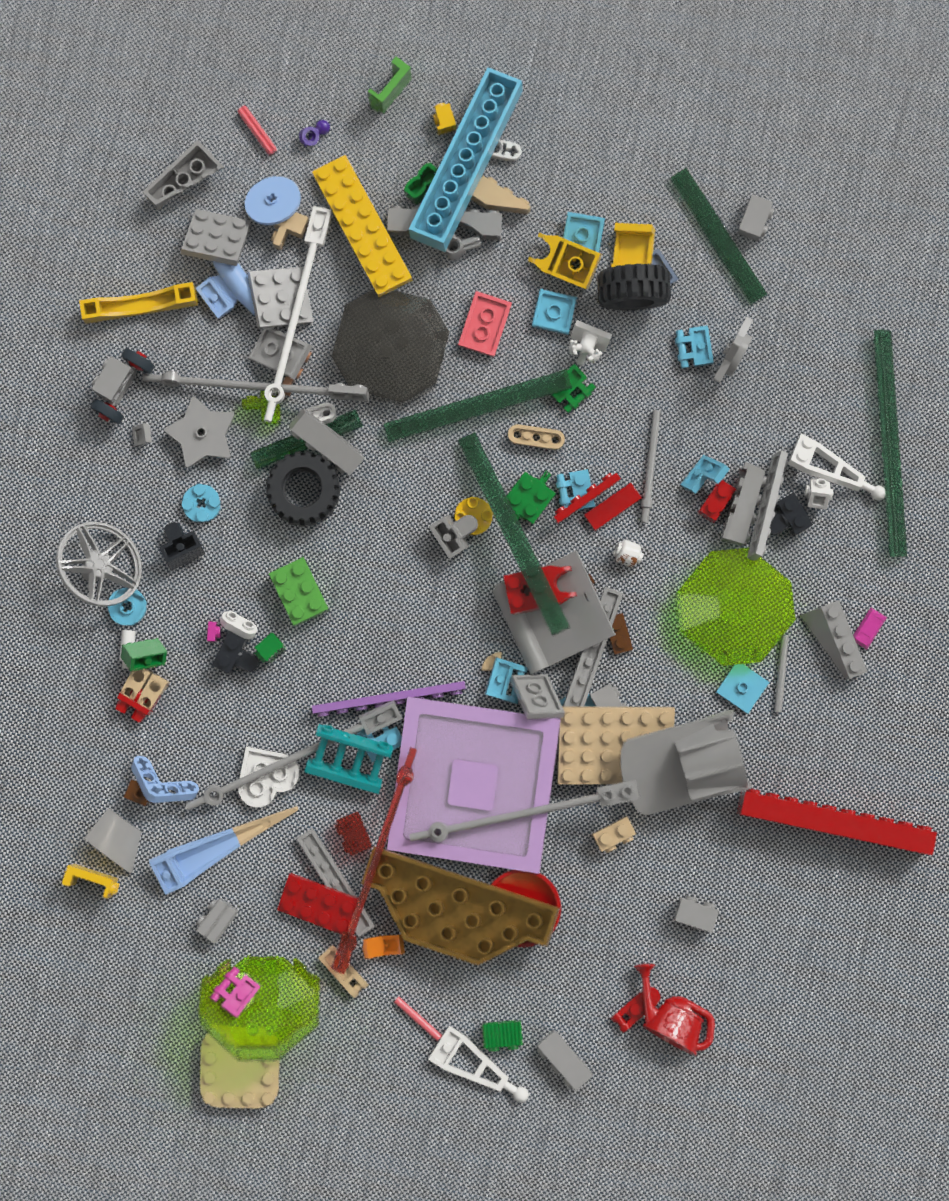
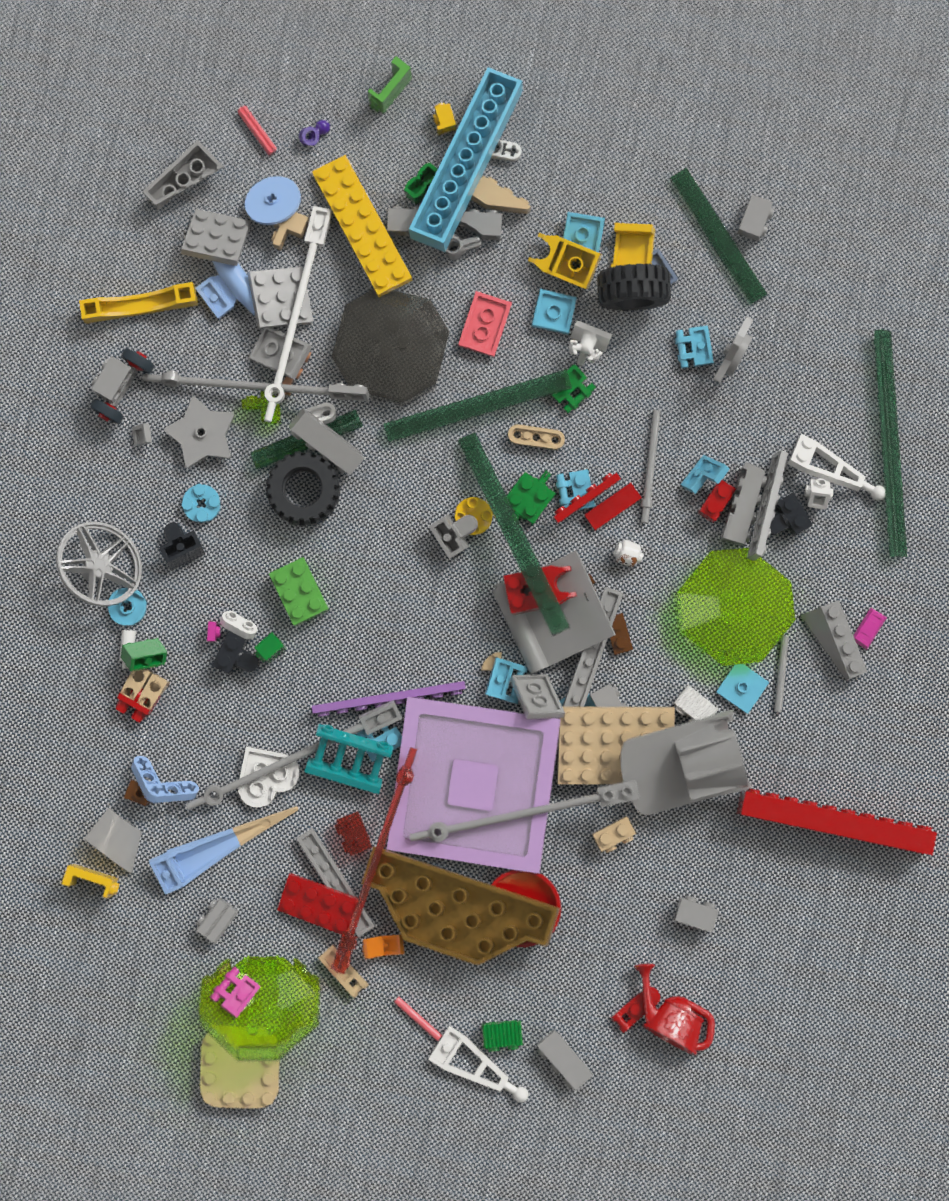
none -> white brick [673,685,719,722]

